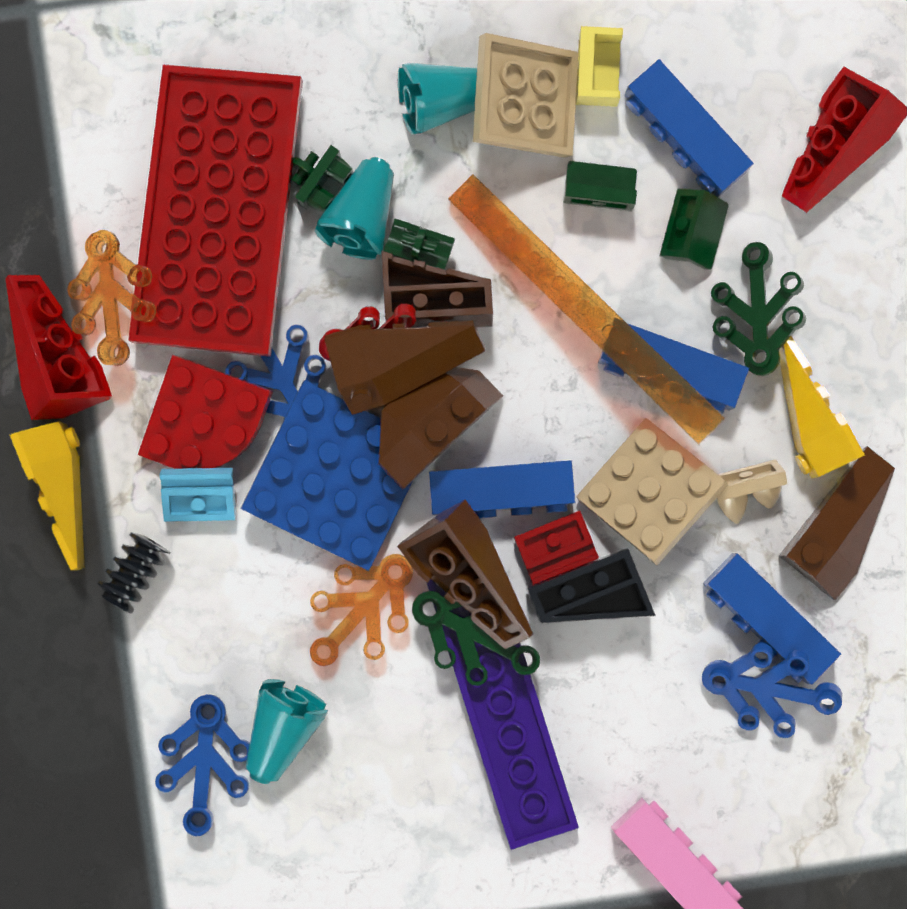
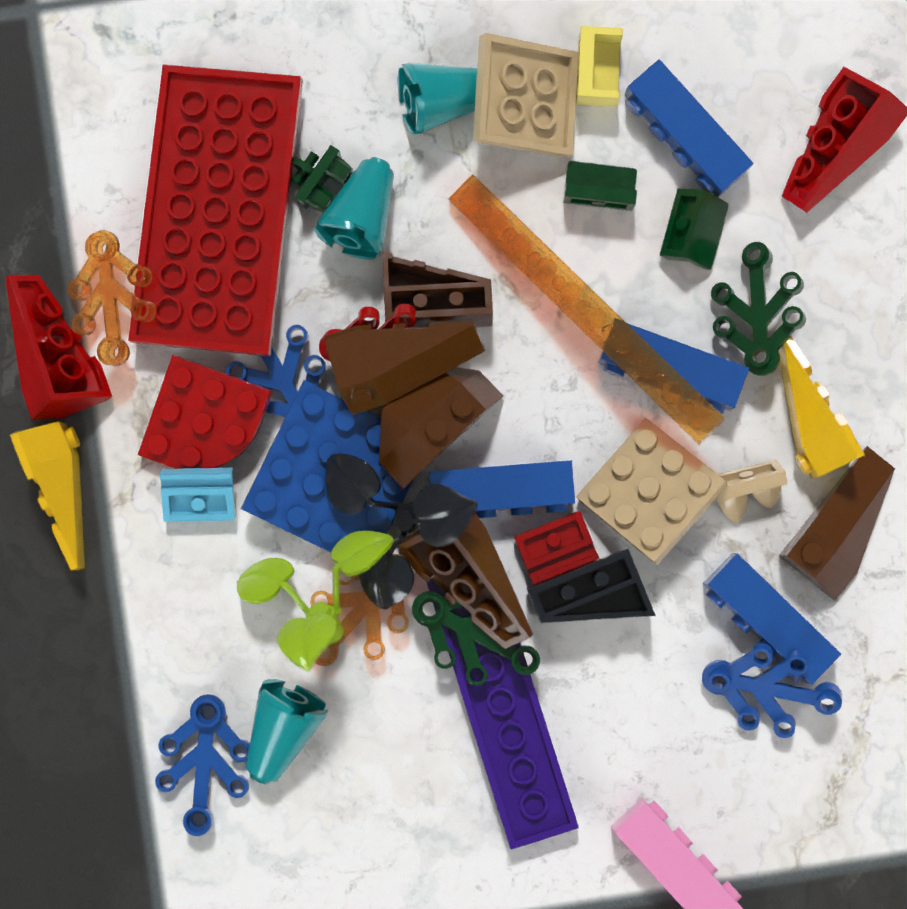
black piece [97,532,171,613] -> none
dark green hips [384,218,455,270] -> none
none -> lime plant [237,531,395,672]
none -> black plant [325,453,478,610]

